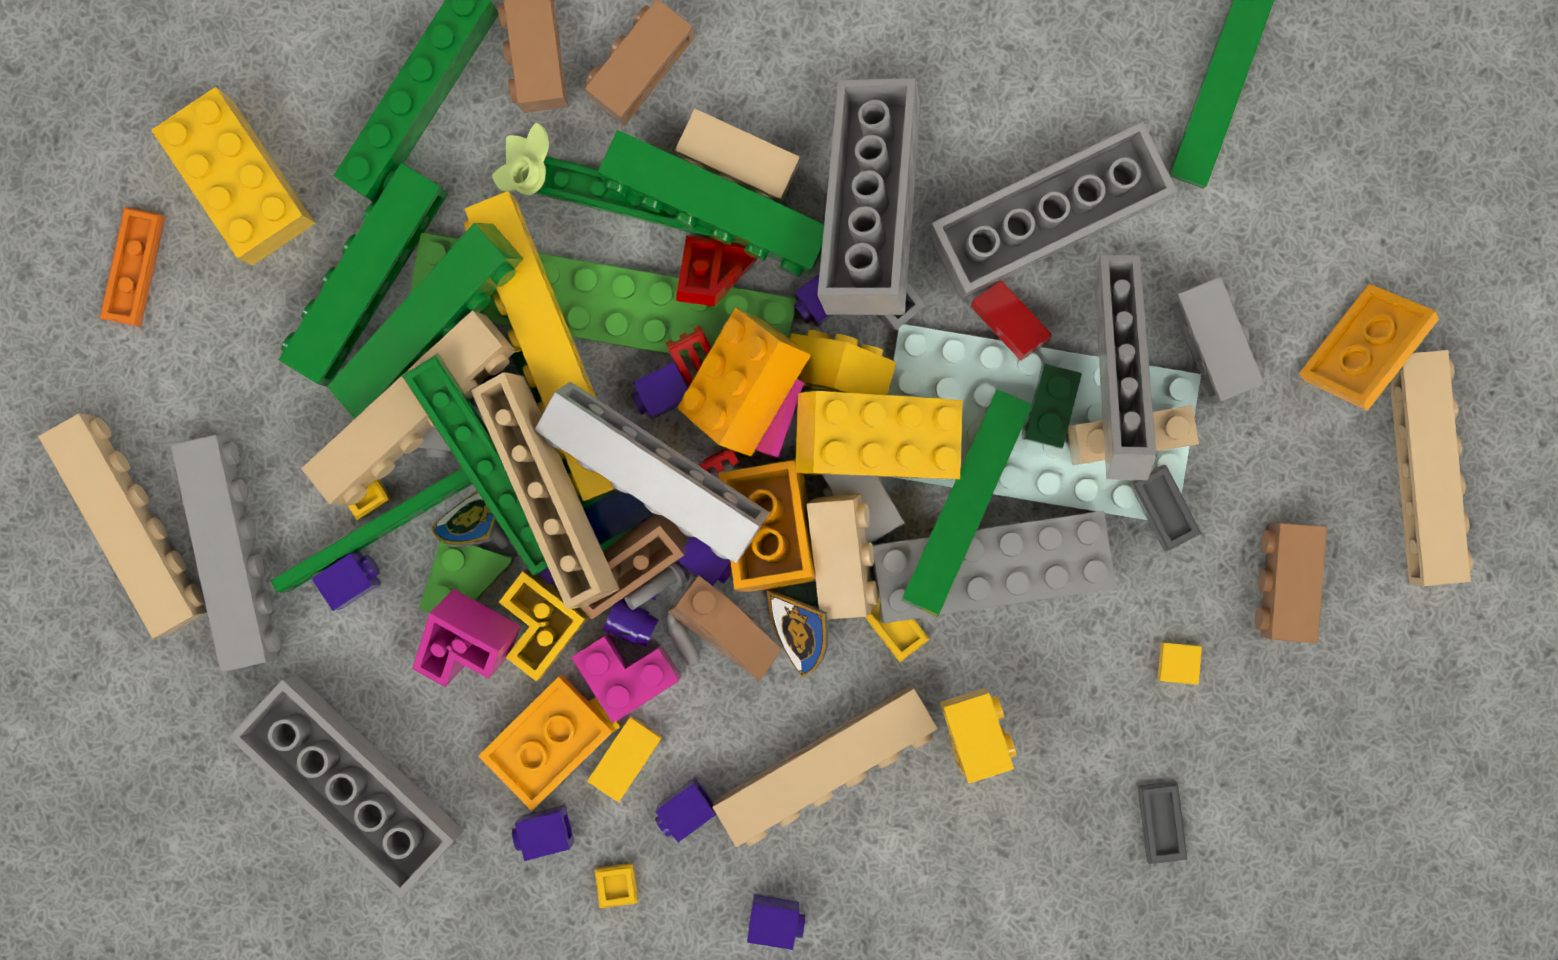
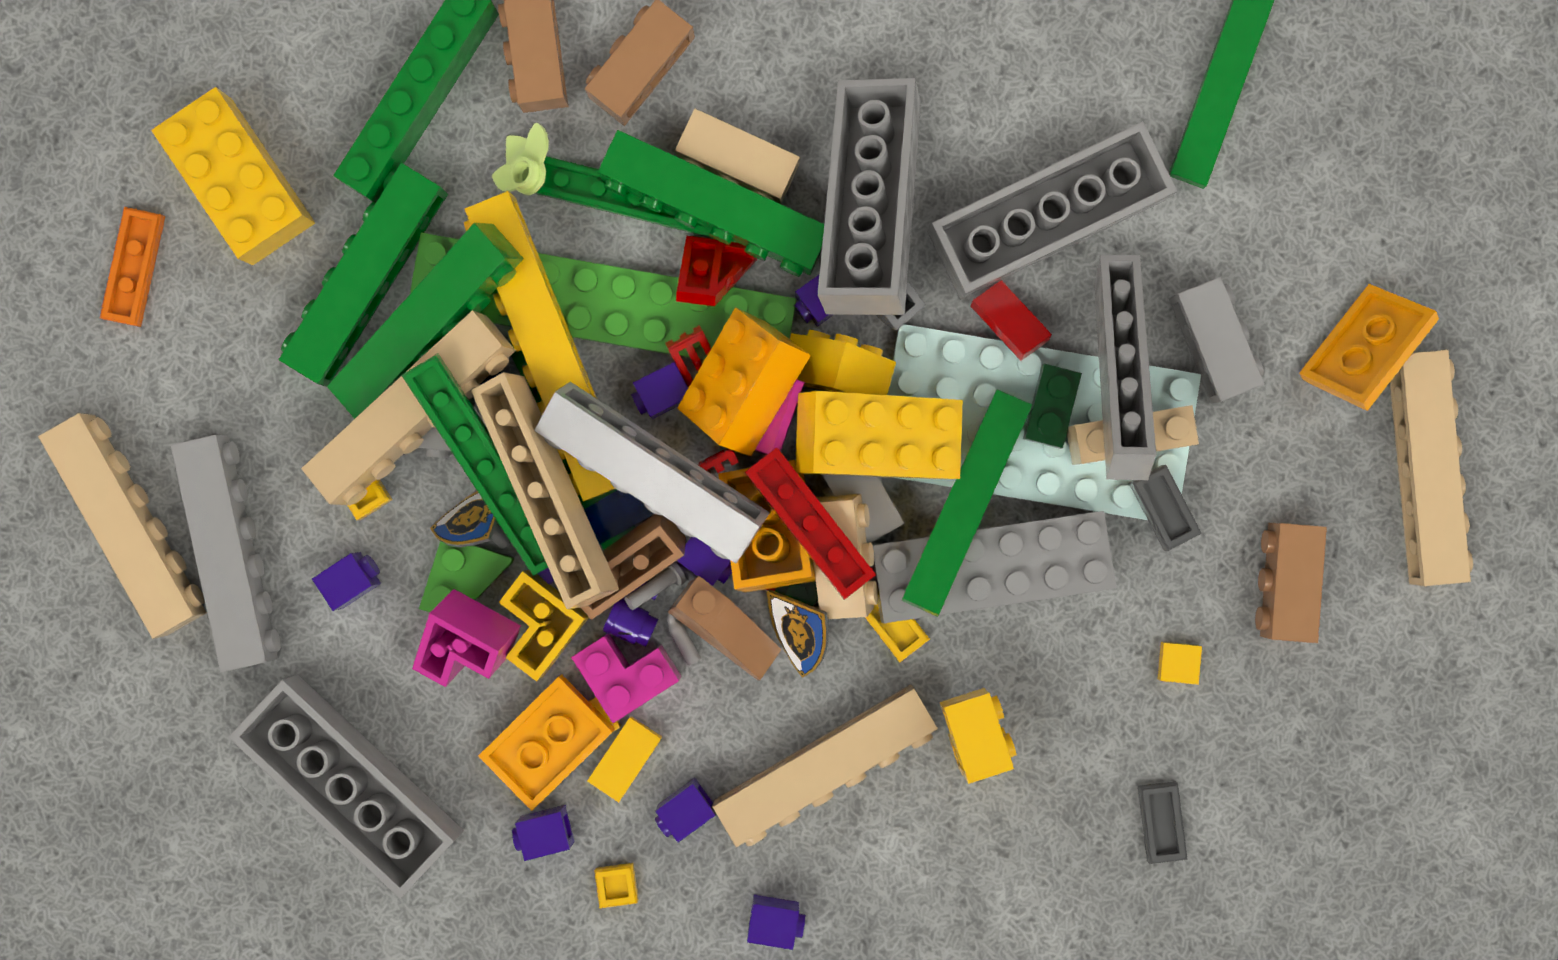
green tile [270,468,472,593] -> none
none -> red plate [745,447,876,600]

